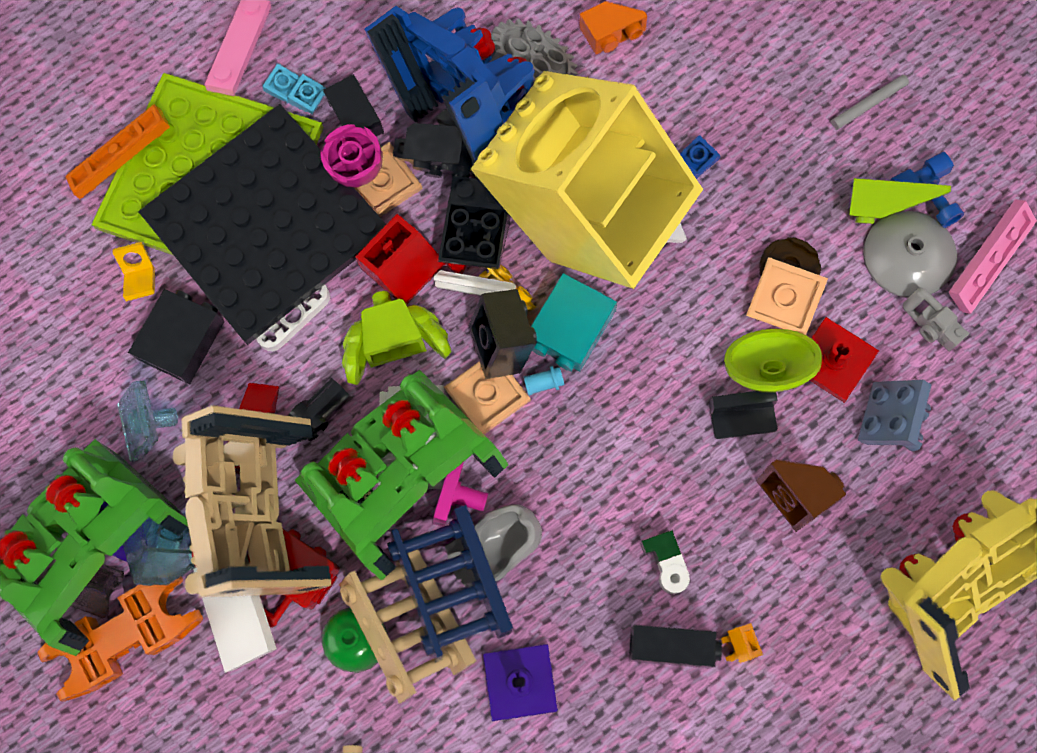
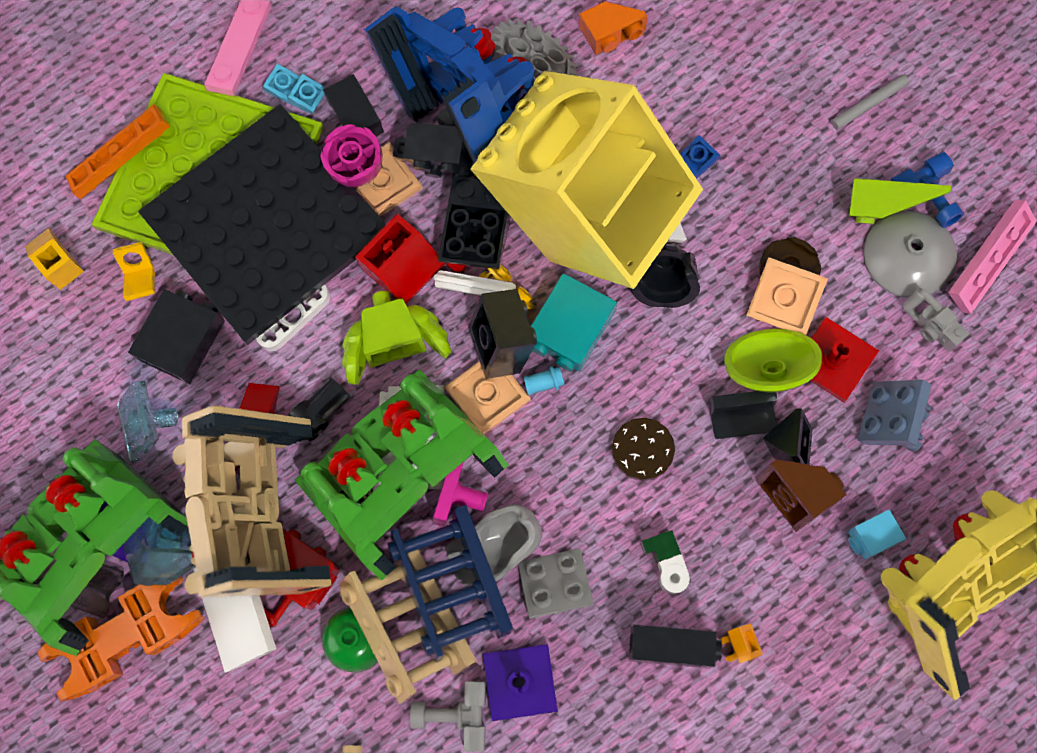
none -> yellow slope [25,228,84,290]
none -> light grey bar [410,681,486,752]
none -> light grey hinge [518,548,594,619]
none -> dark brown tile [612,418,675,481]
none -> black helmet [631,242,700,308]
none -> black slope [763,408,813,465]
none -> medium azure brick [848,509,906,560]

